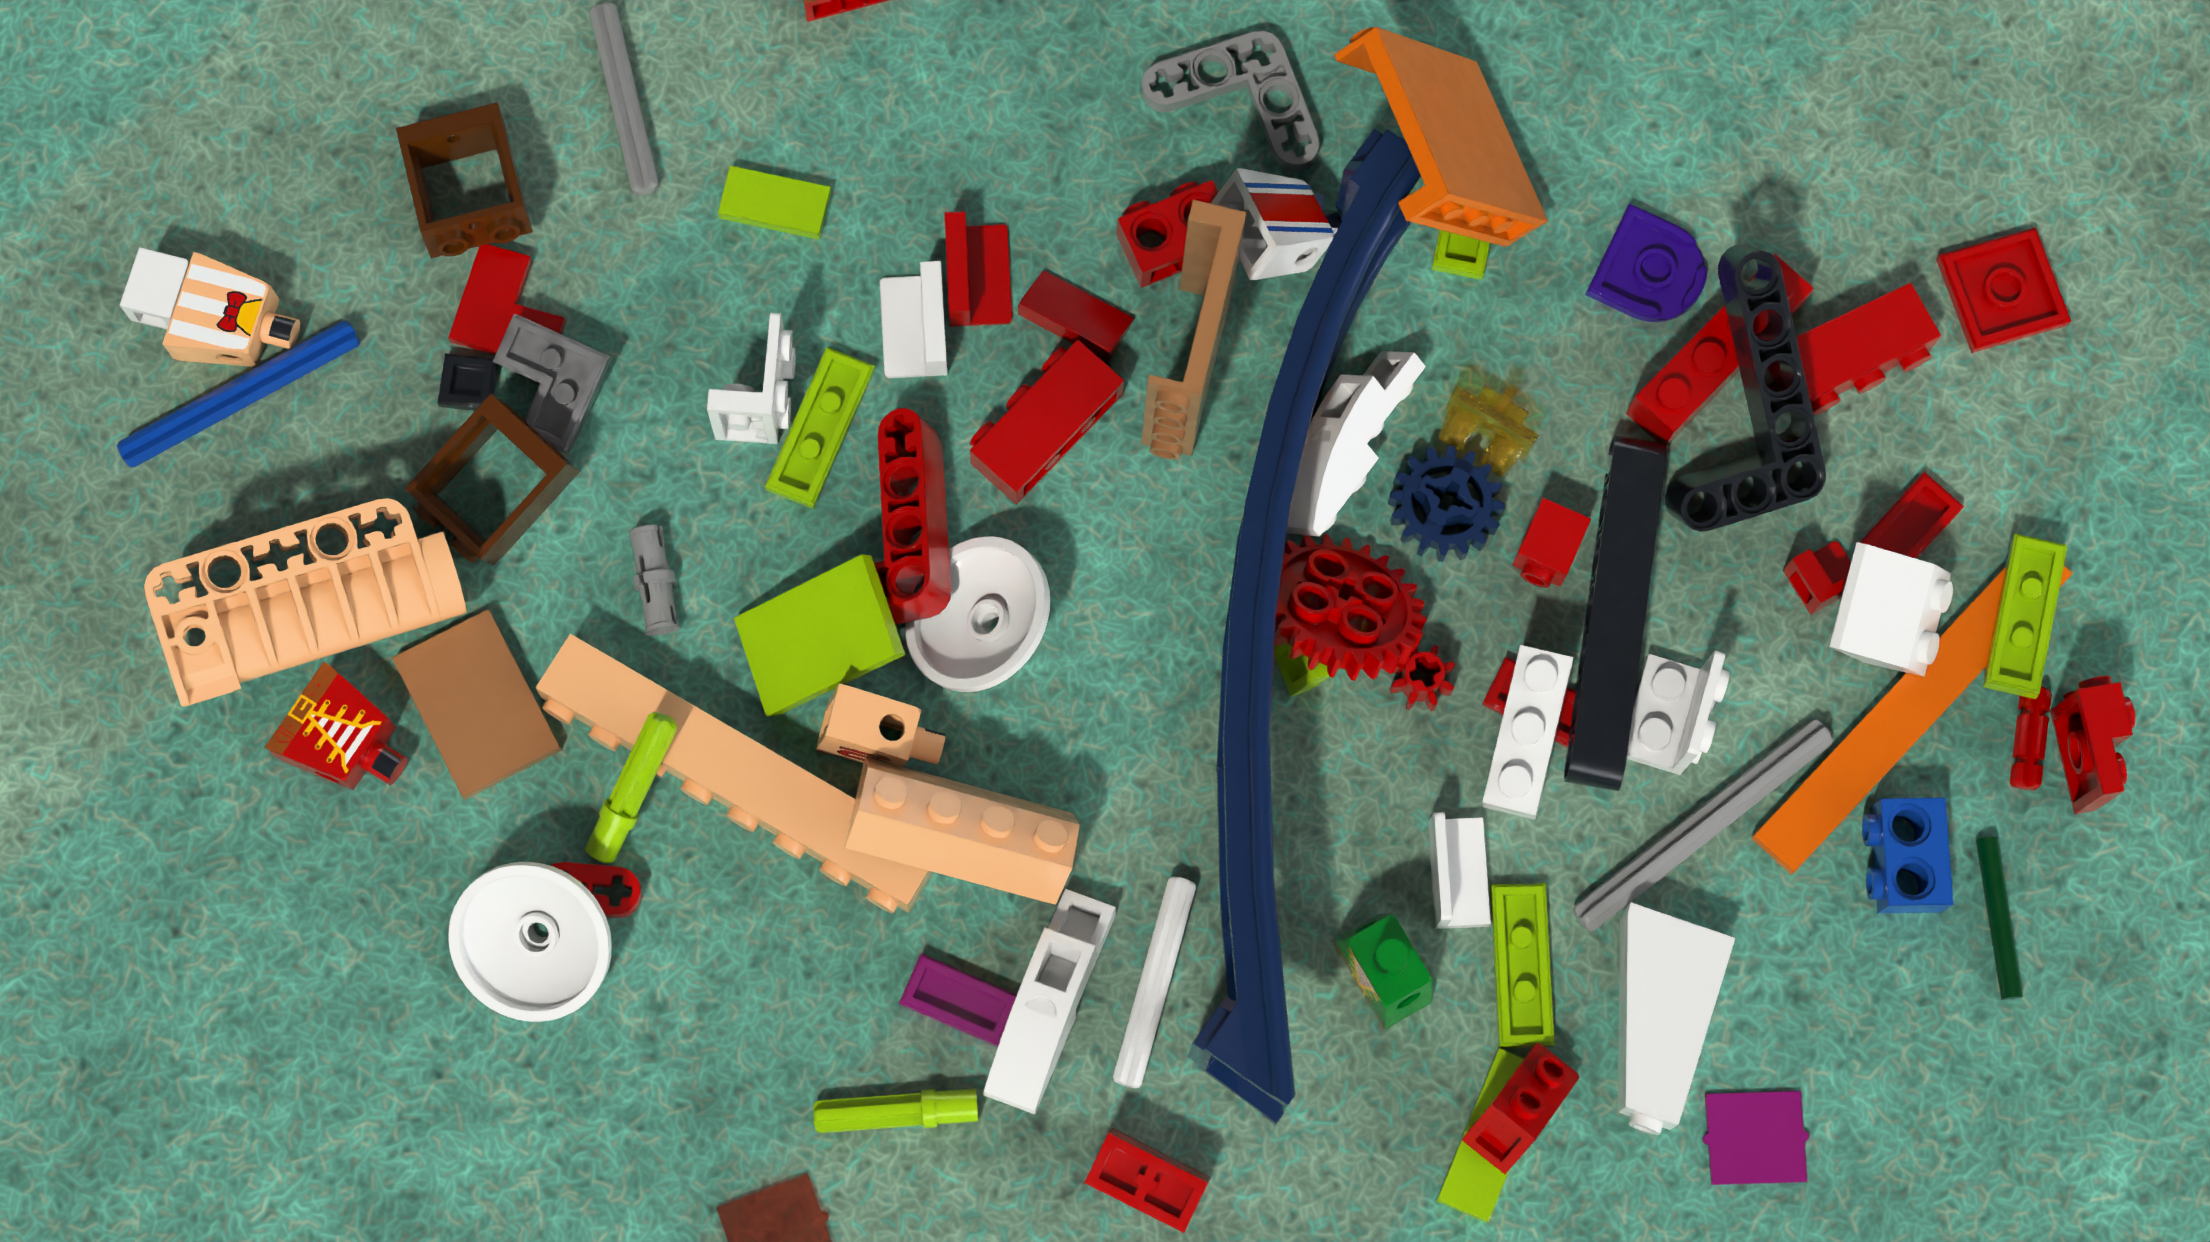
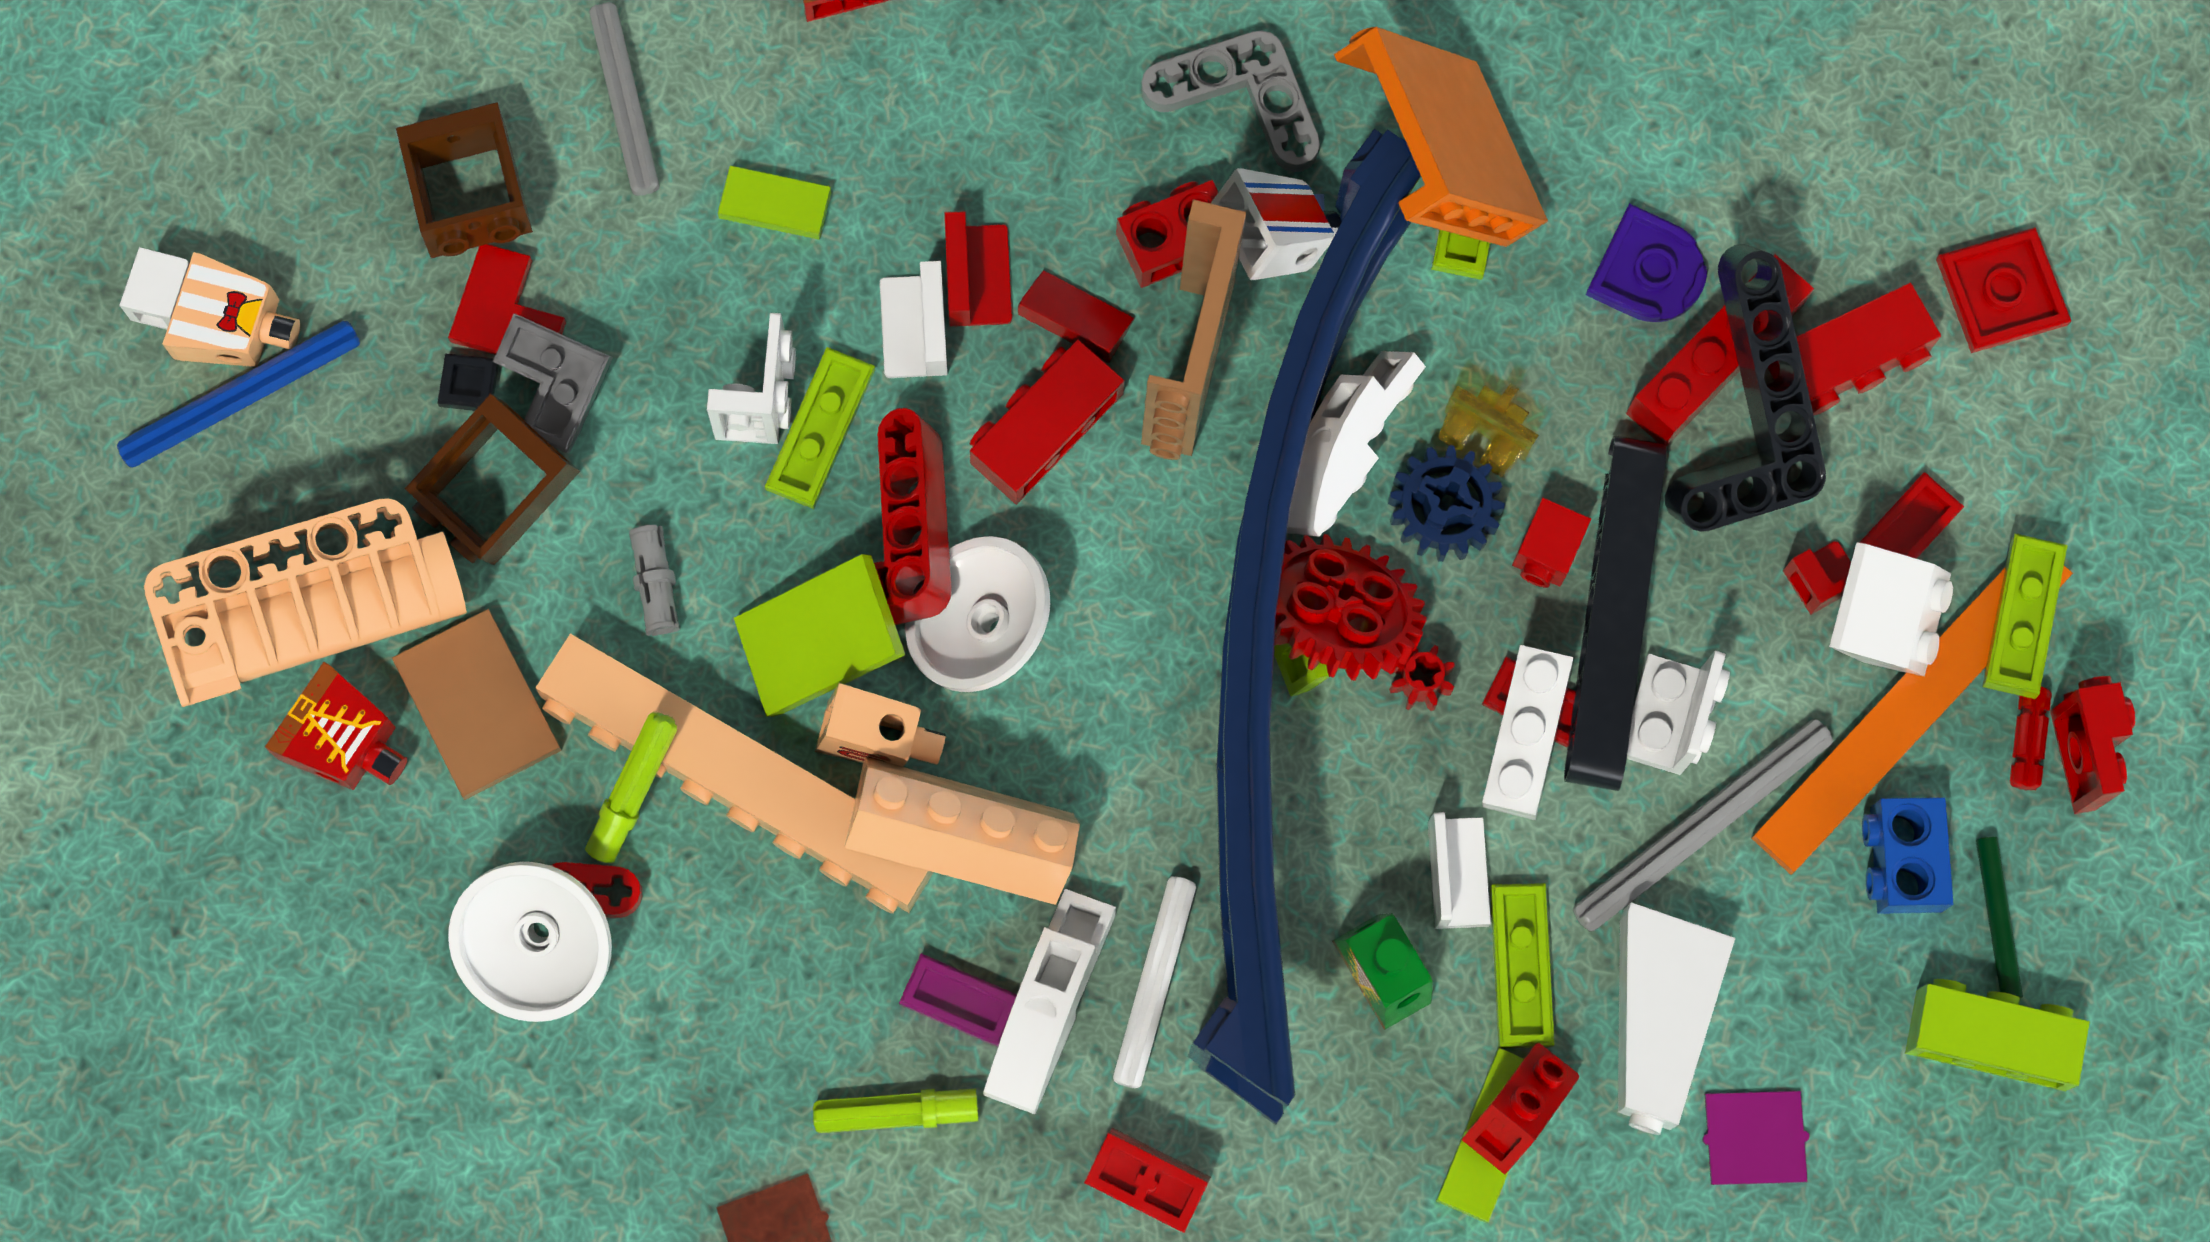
none -> lime brick [1905,979,2090,1091]

